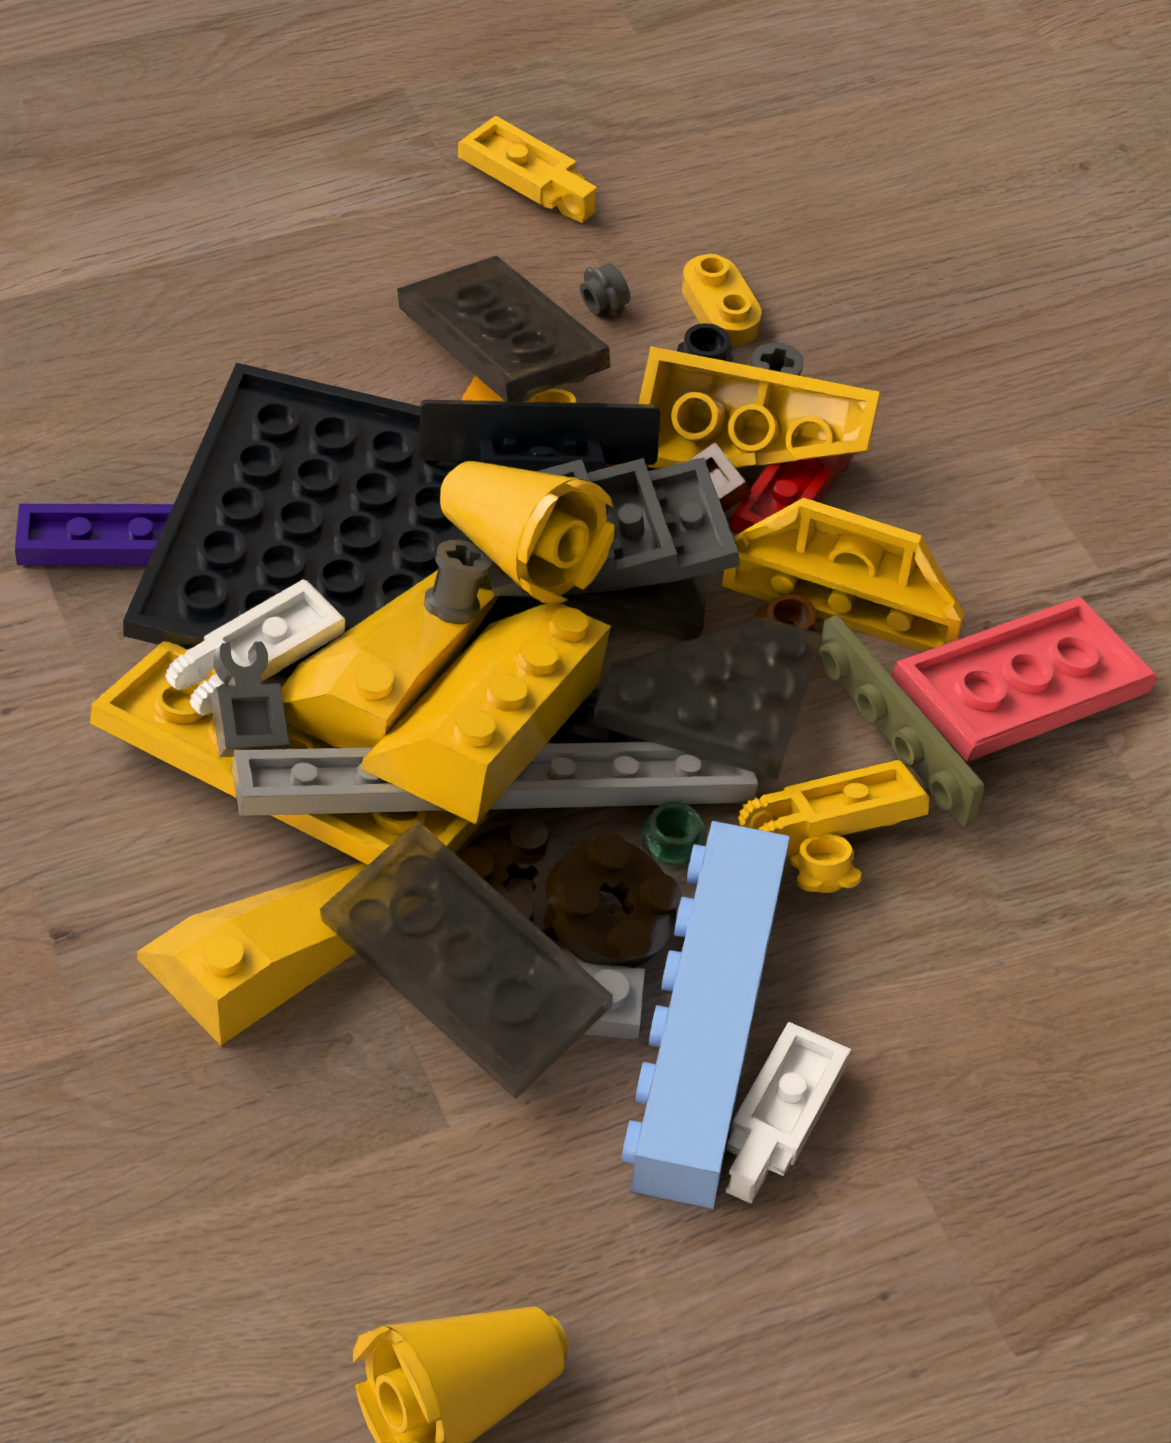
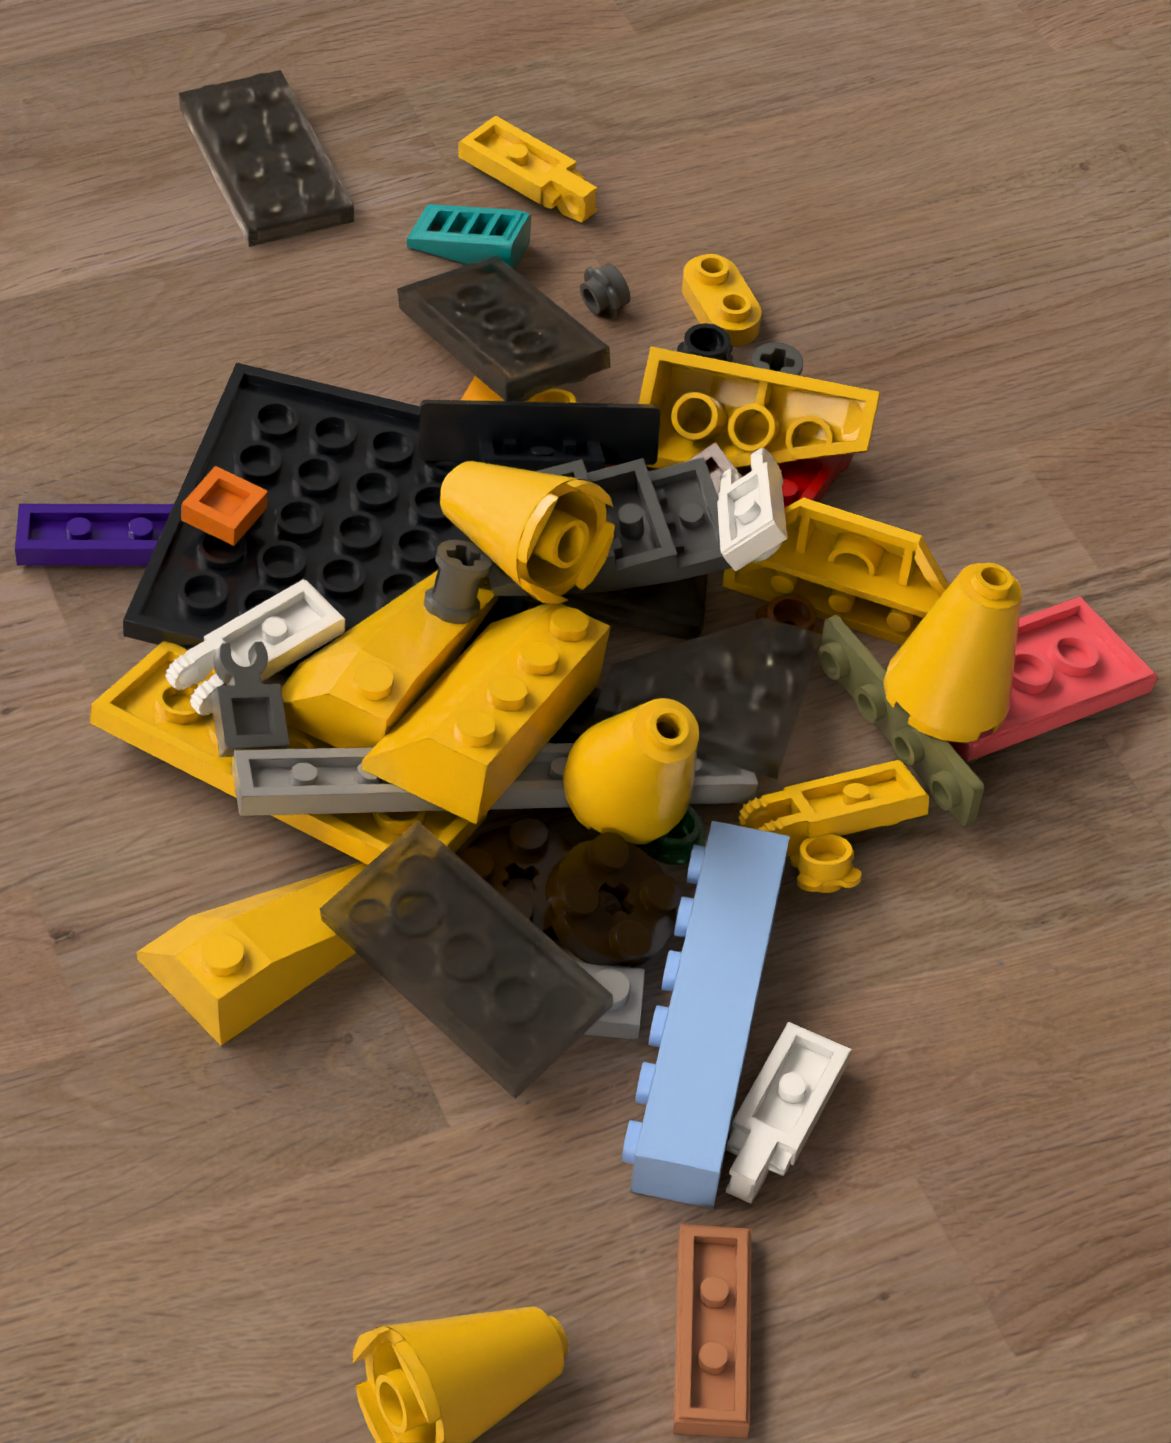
none -> clear smoke plate [179,70,354,247]
none -> orange plate [181,466,268,546]
none -> teal slope [407,204,531,277]
none -> yellow cone [562,698,699,845]
none -> nougat tile [673,1224,752,1438]
none -> white hinge [717,448,788,572]
none -> yellow cone [883,563,1022,743]

